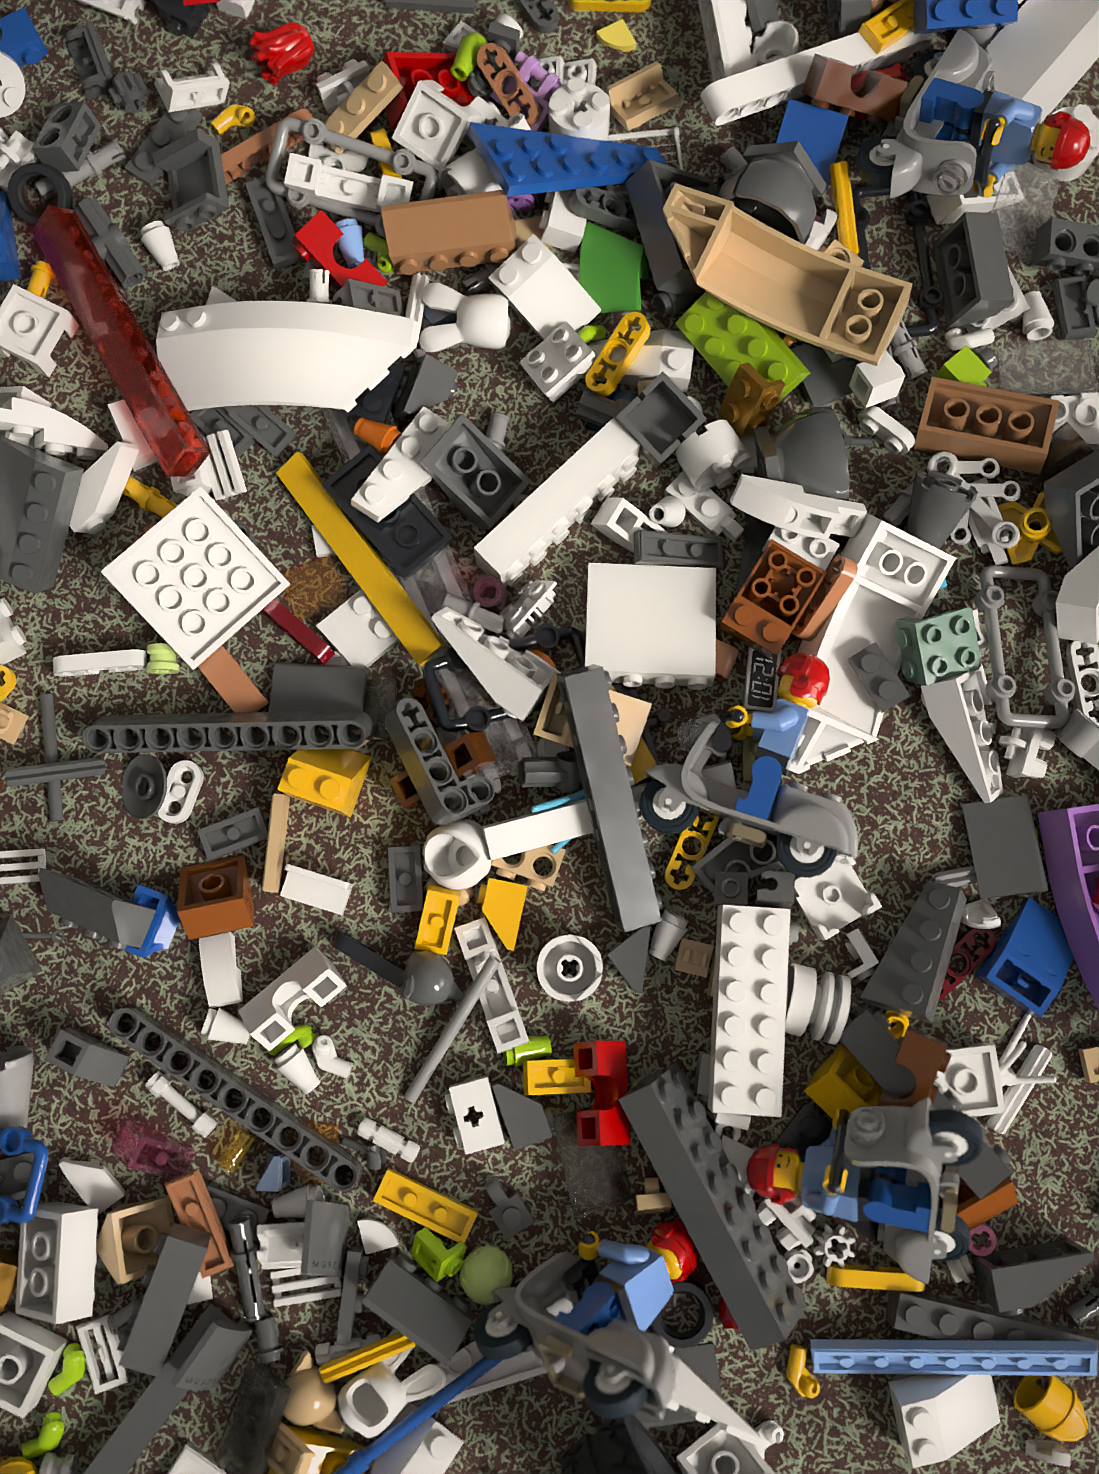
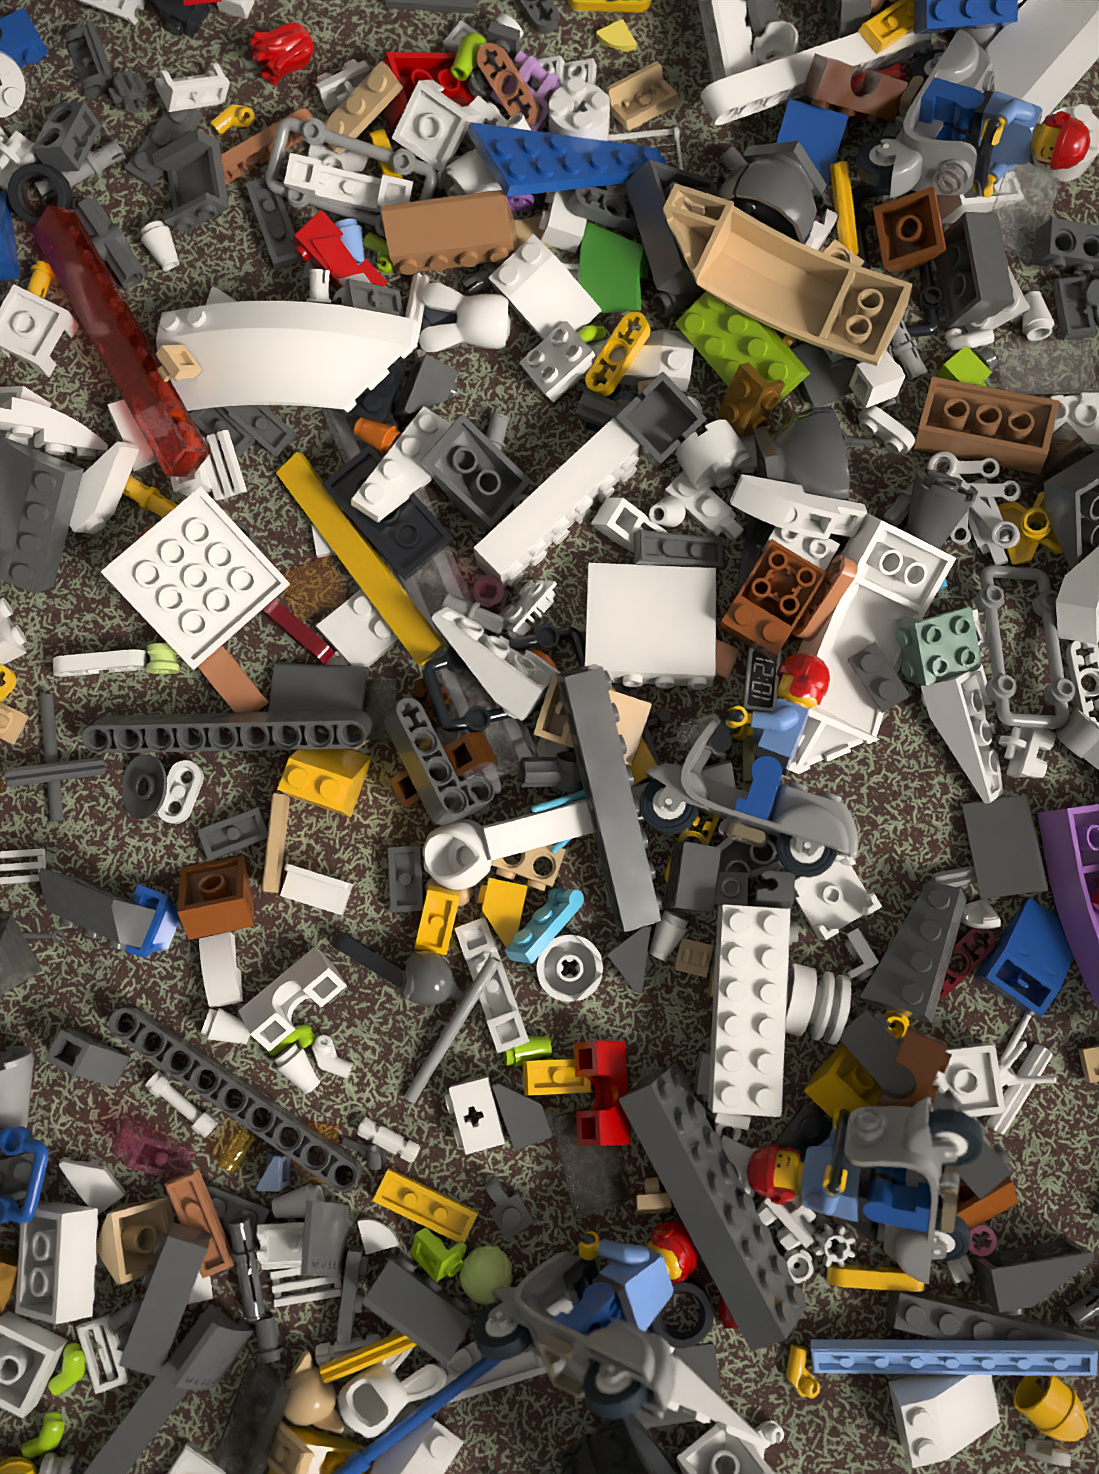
none -> tan tile [156,345,202,382]
none -> red sticker [312,236,371,286]
none -> medium azure plate [504,887,584,964]
none -> dark grey panel [664,841,721,913]
none -> dark orange slope [873,186,946,274]

